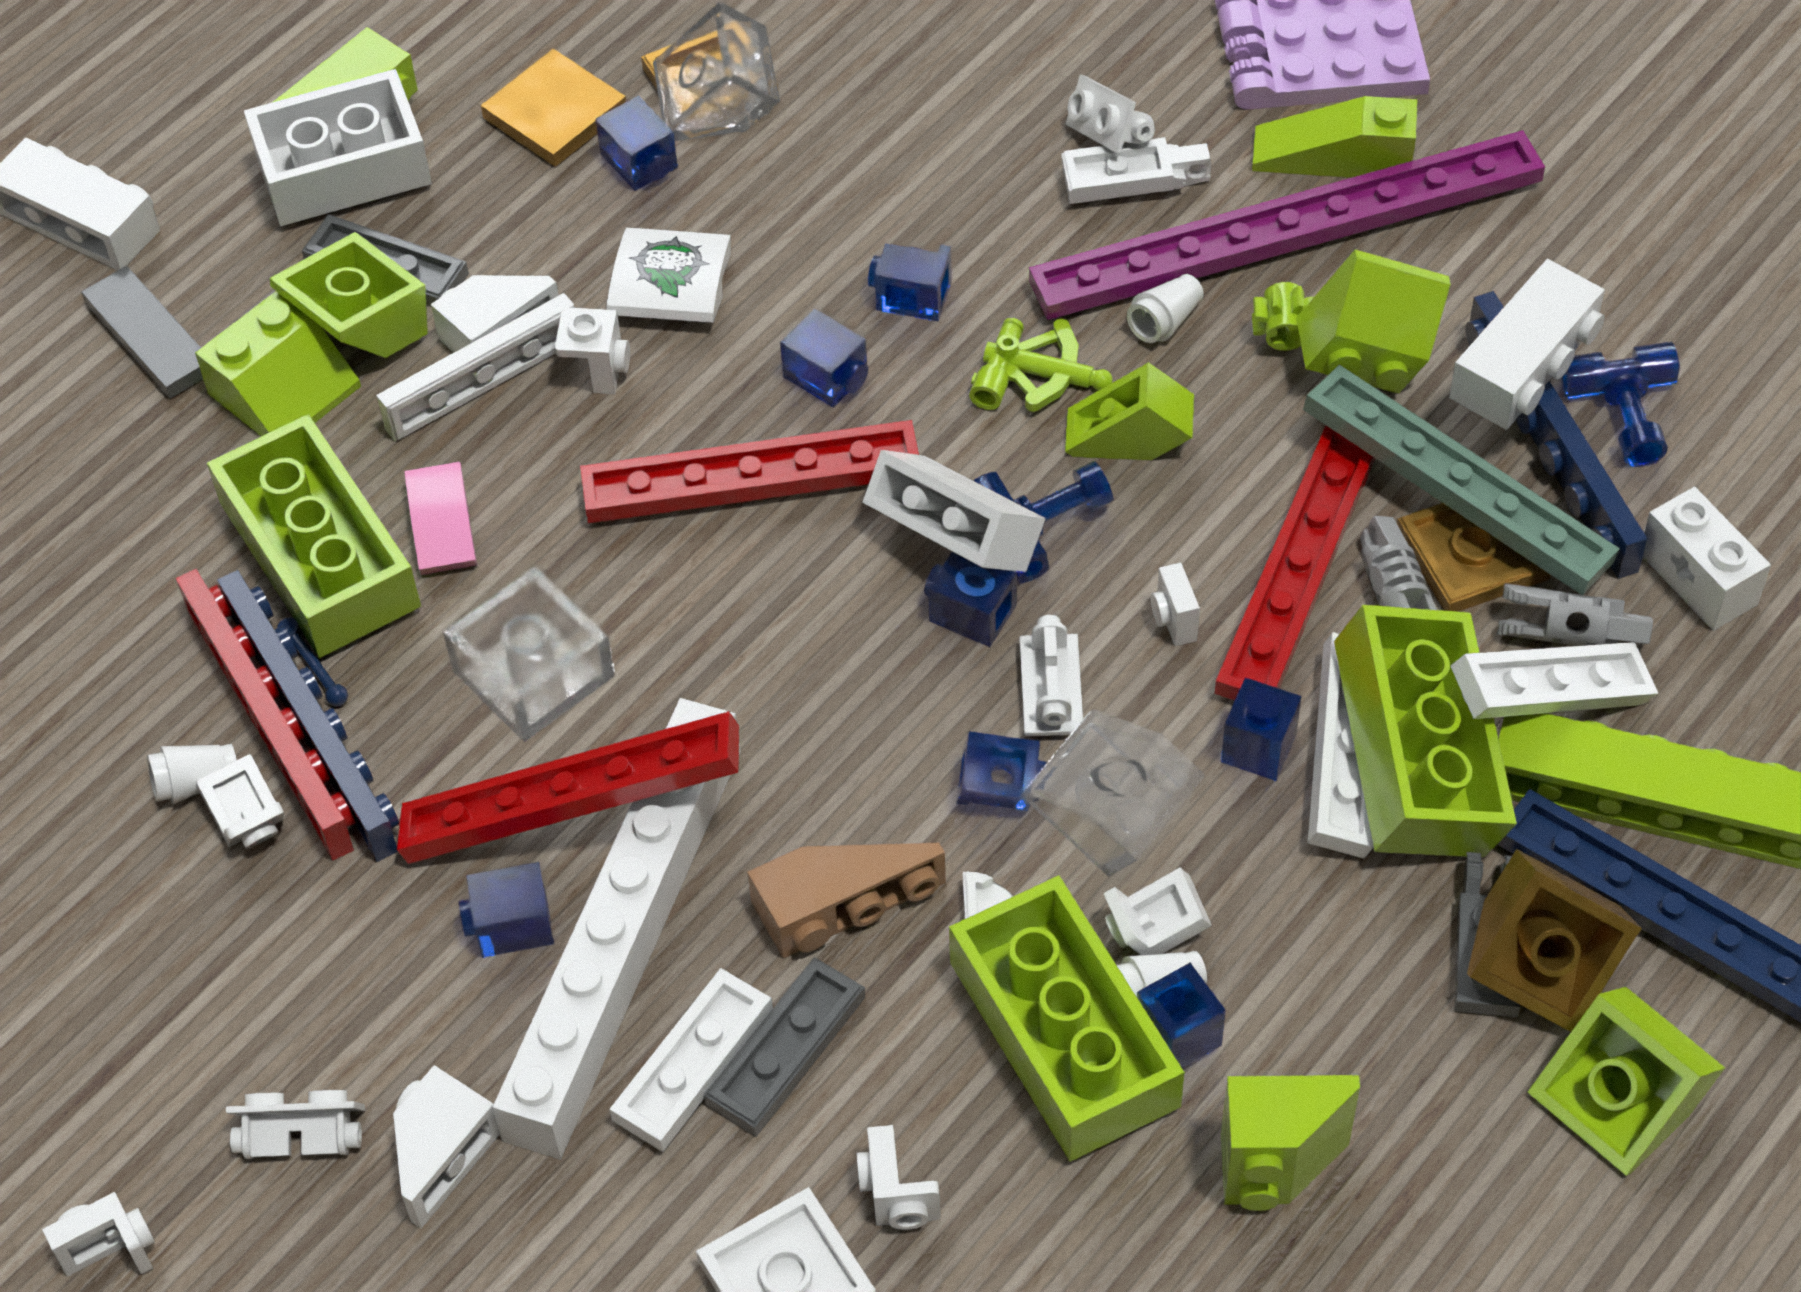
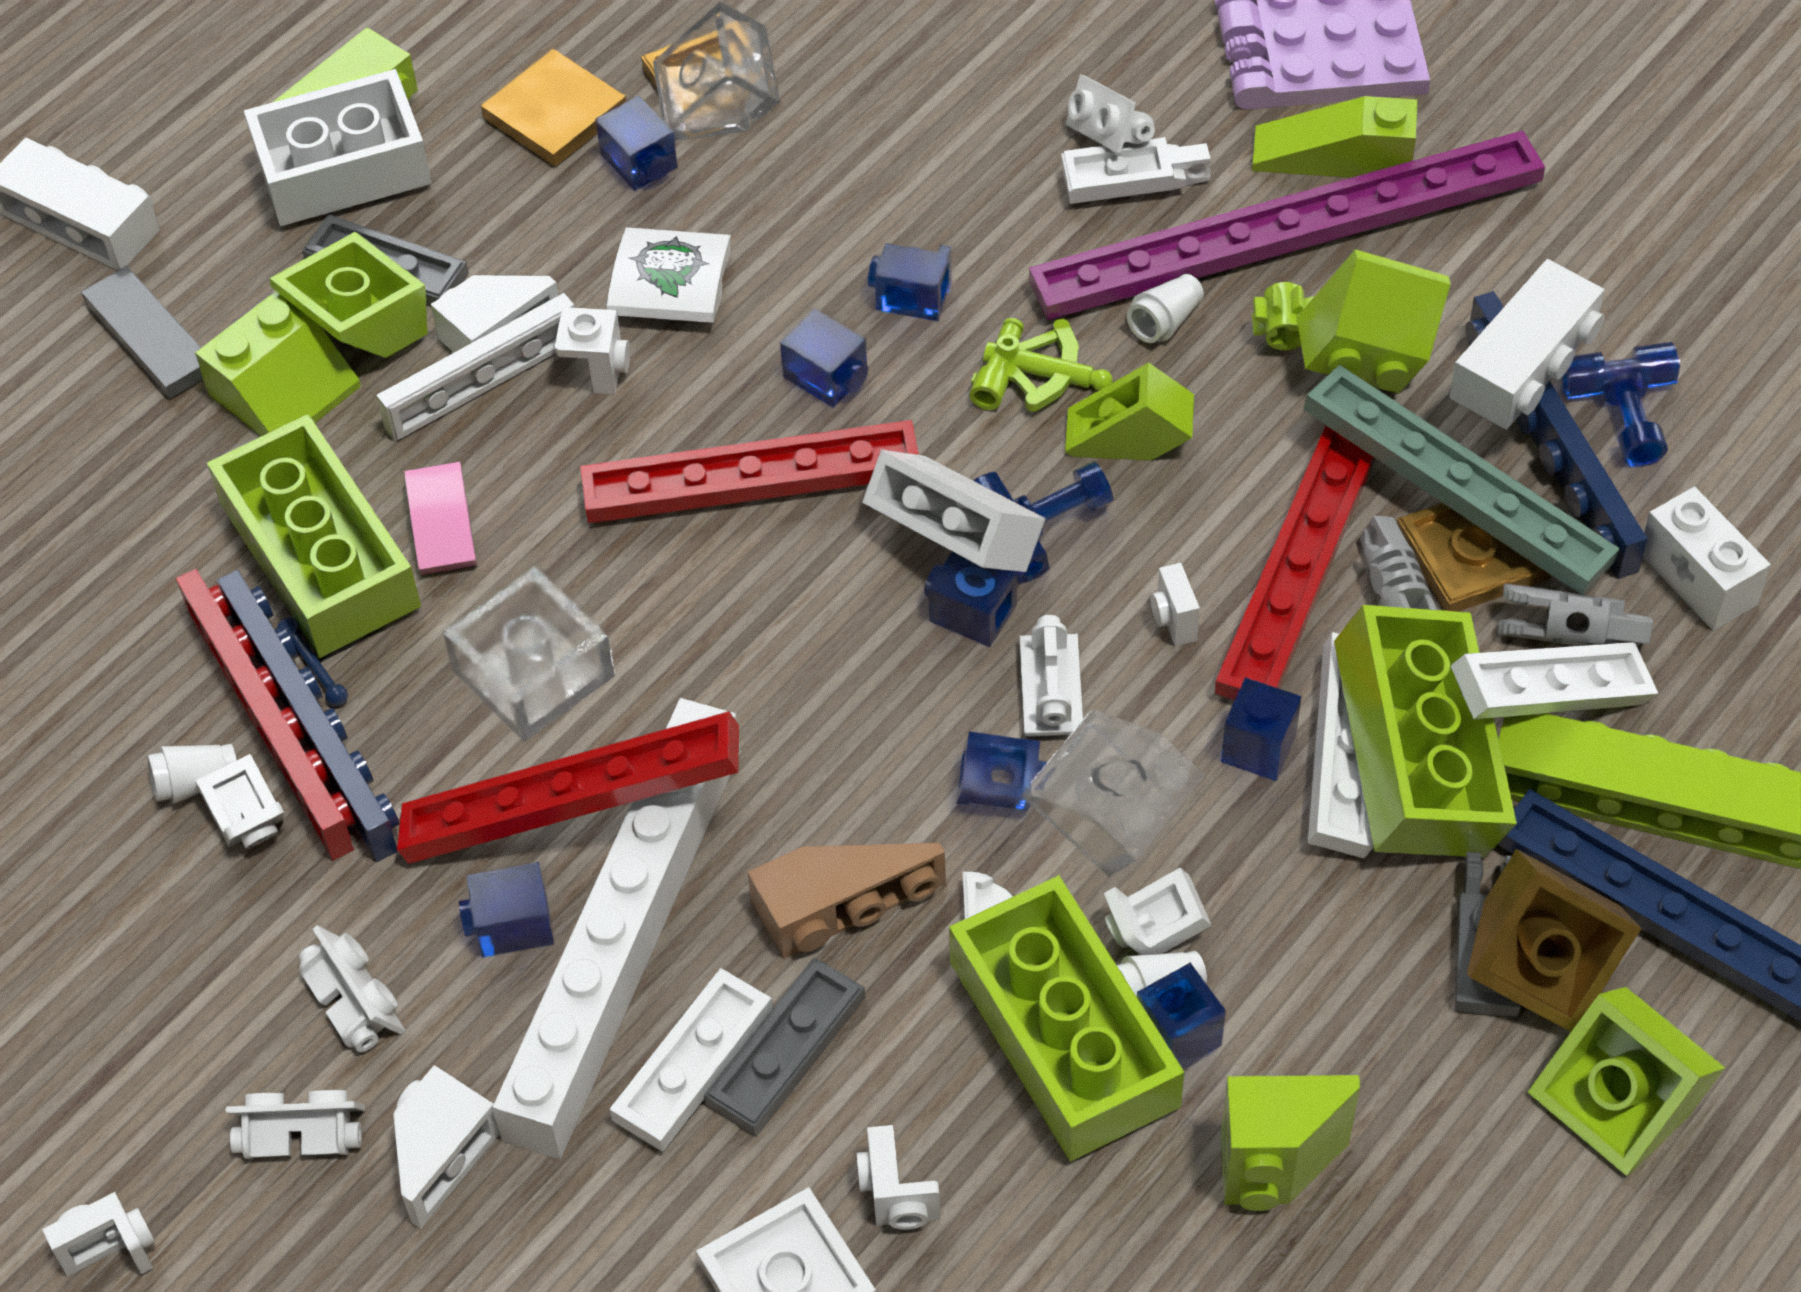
none -> white hinge [299,925,406,1052]

